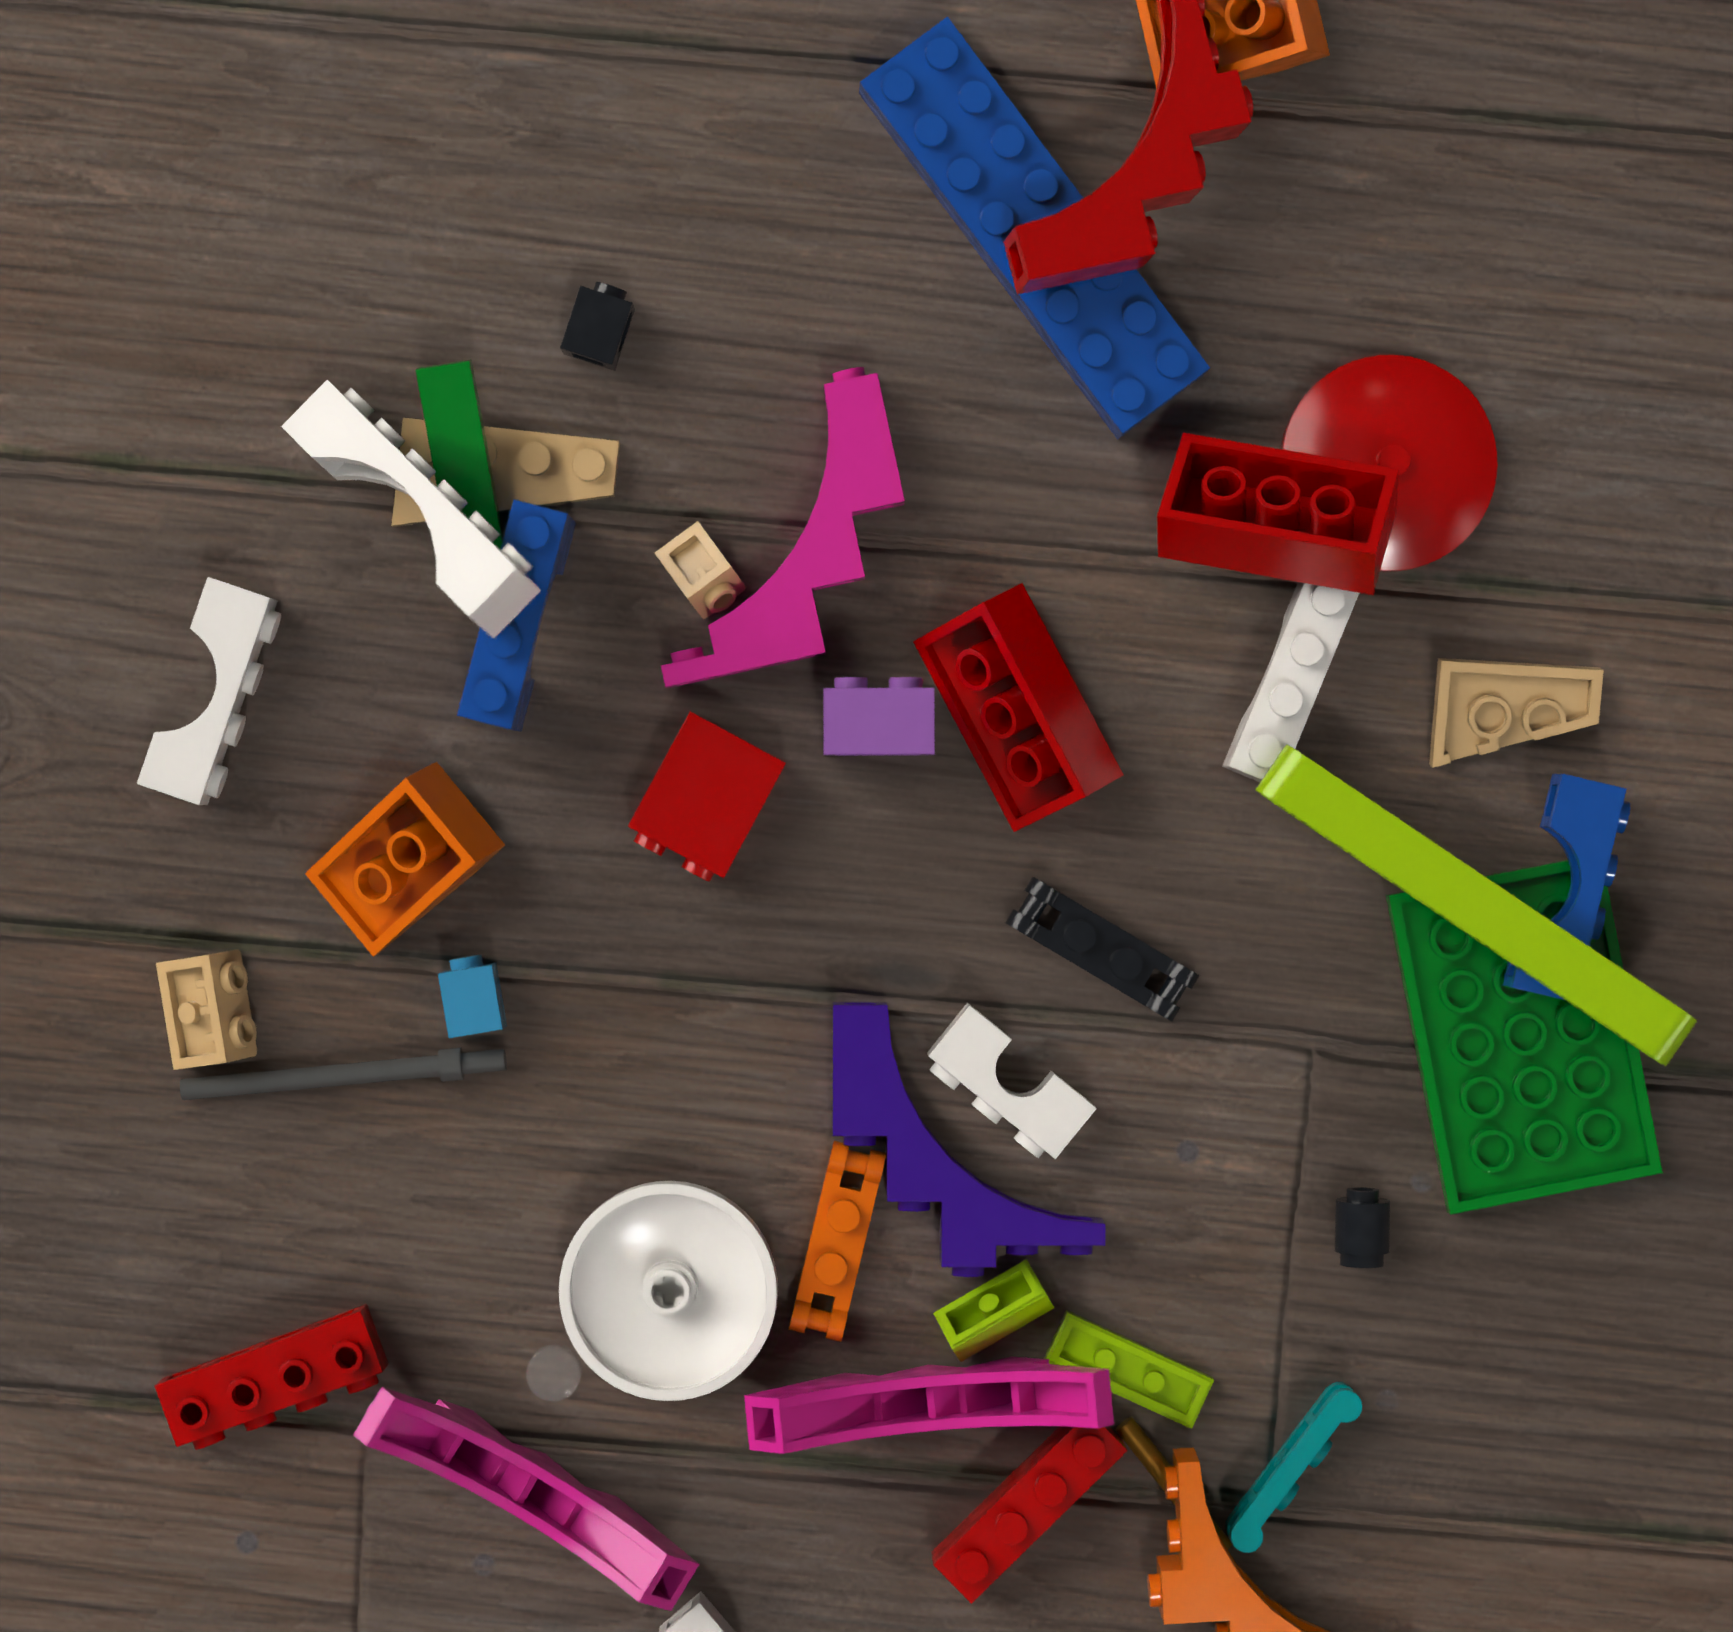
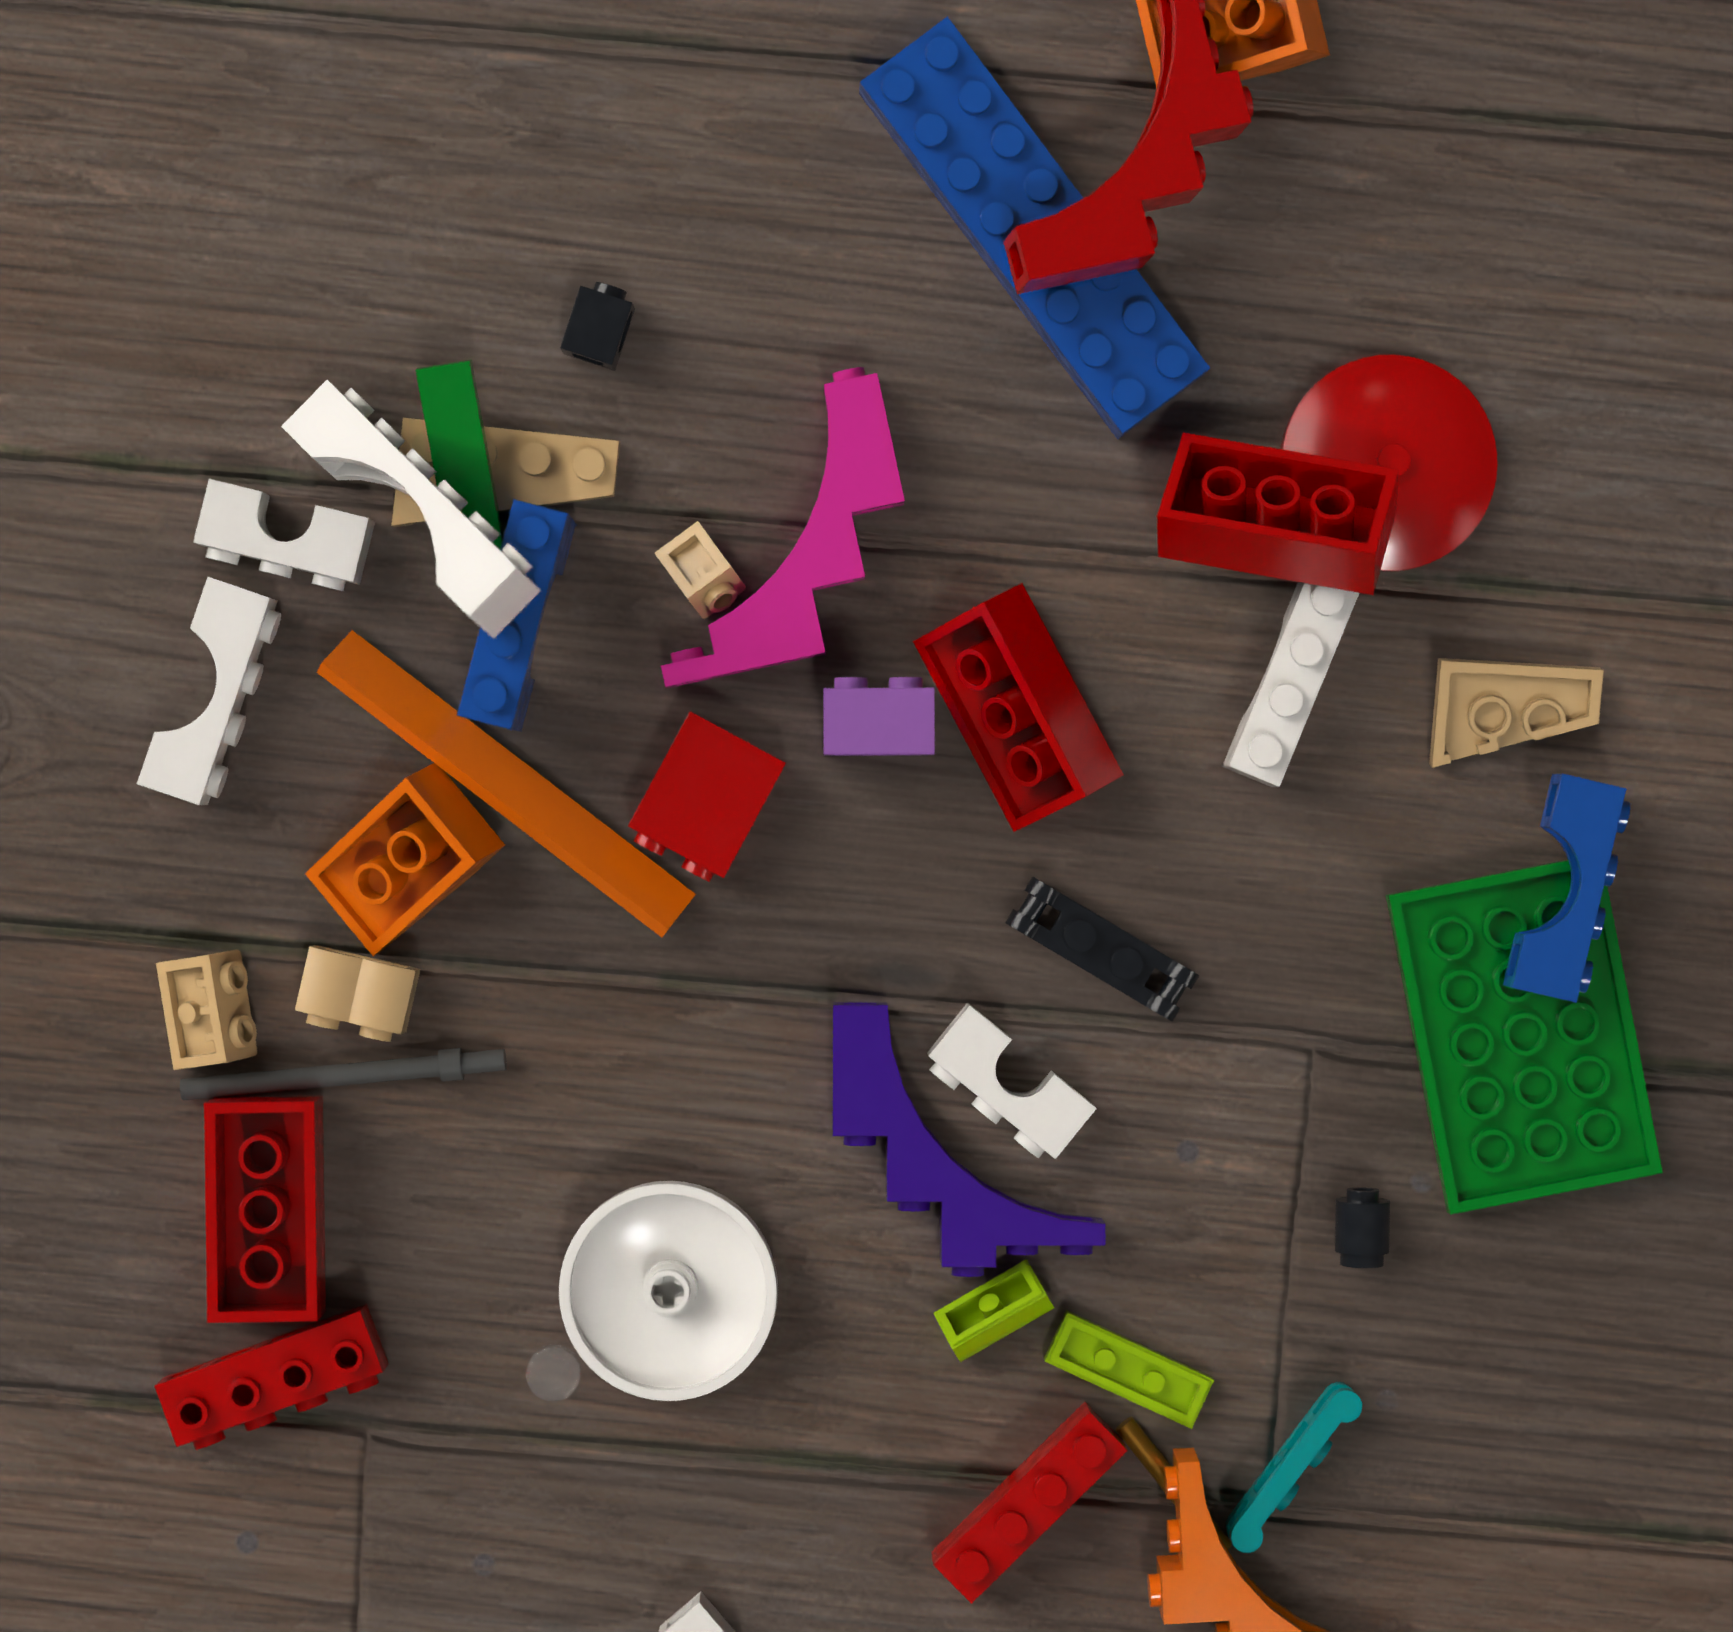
dark pink arch [353,1387,699,1611] -> none
dark azure brick [438,955,507,1038] -> none
dark pink arch [744,1356,1114,1454] -> none
orange plate [788,1140,886,1342] -> none
lime beam [1255,744,1697,1067] -> none
none -> white arch [193,479,375,591]
none -> red brick [204,1096,326,1323]
none -> tan brick [295,945,421,1042]
none -> orange tile [316,630,696,938]

